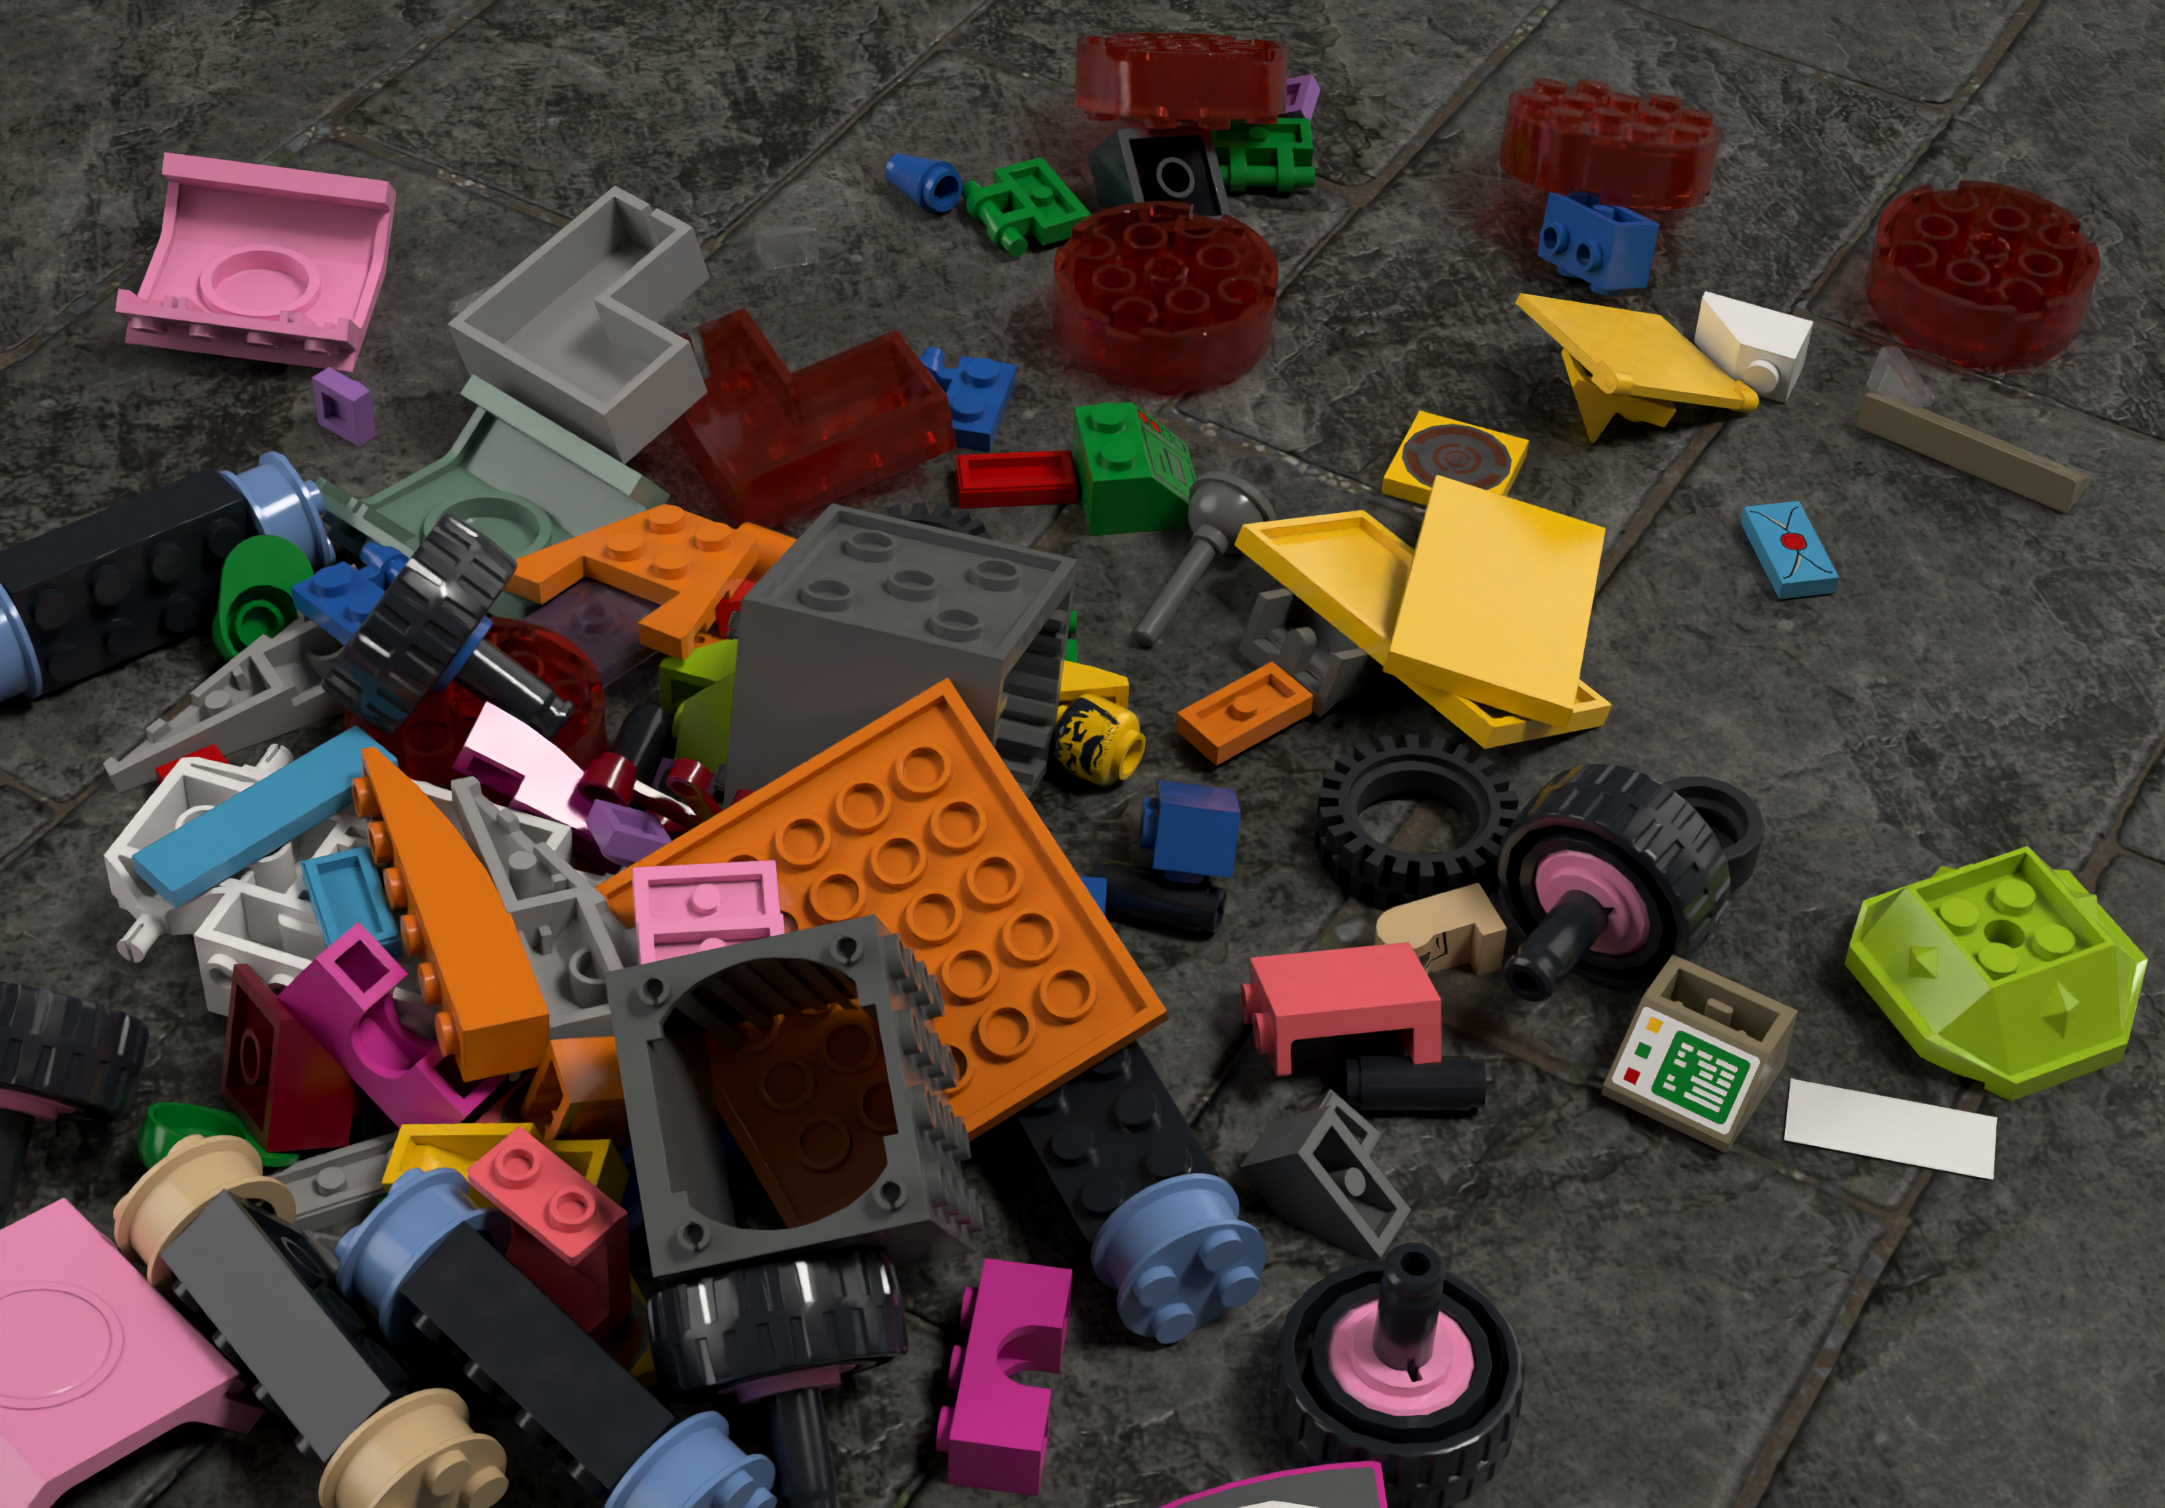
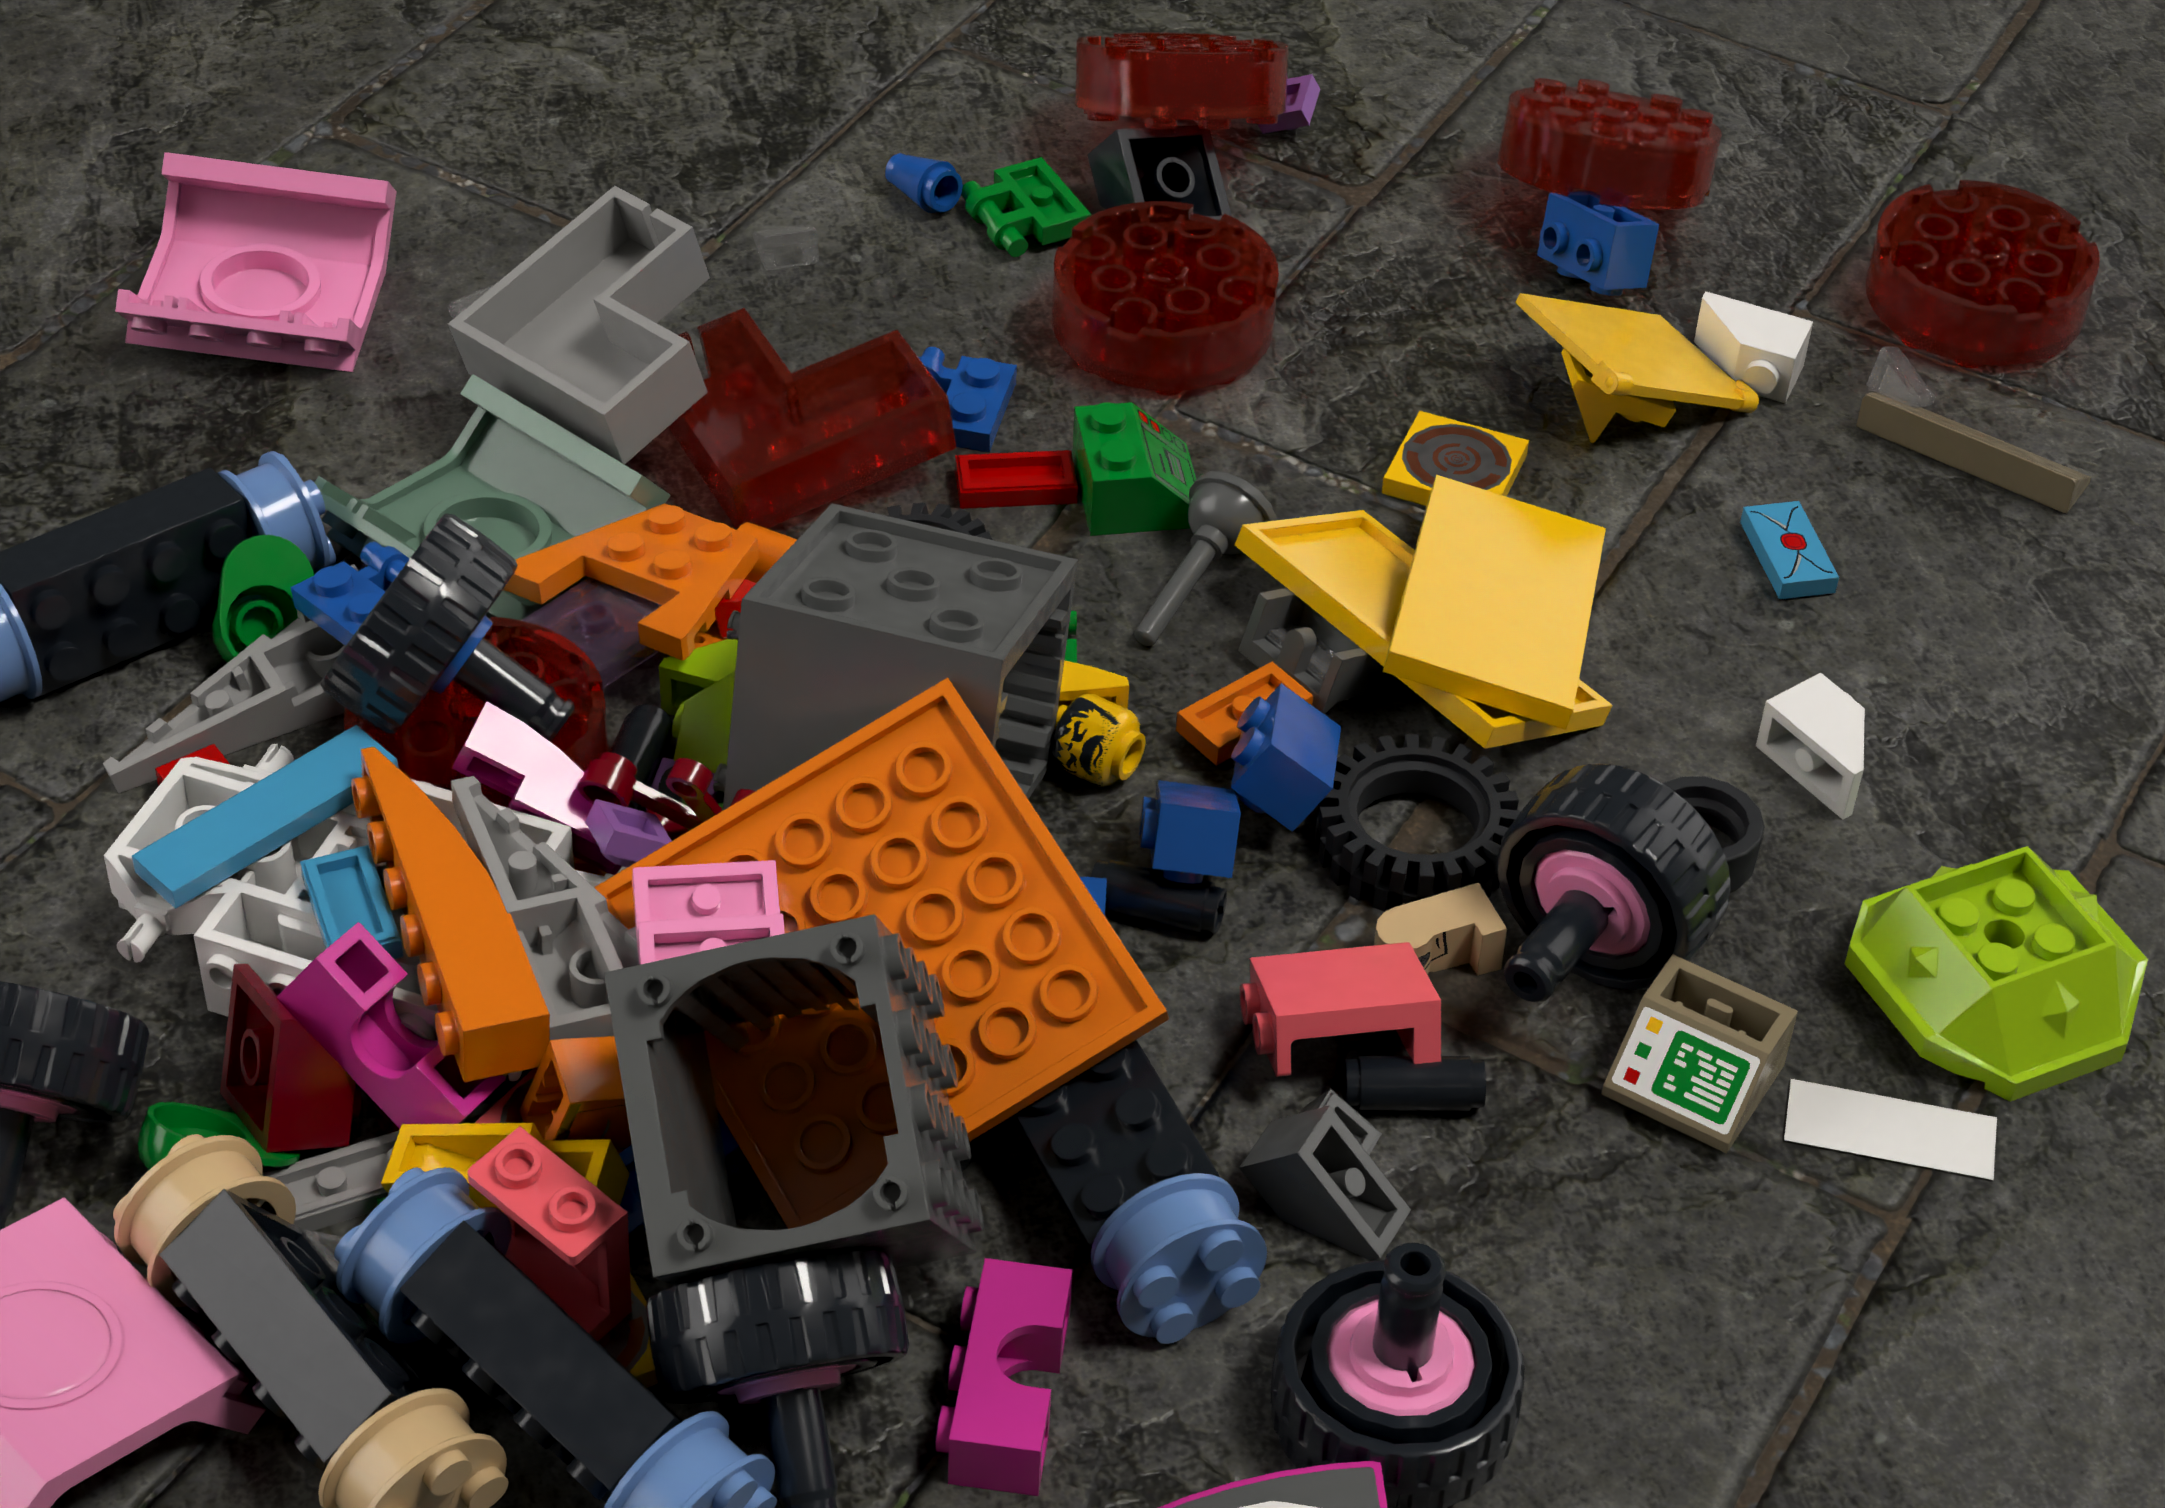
medium lavender plate [312,367,376,447] -> none
green plate [1205,117,1315,193] -> none
none -> blue brick [1231,683,1341,832]
none -> white slope [1756,673,1865,820]

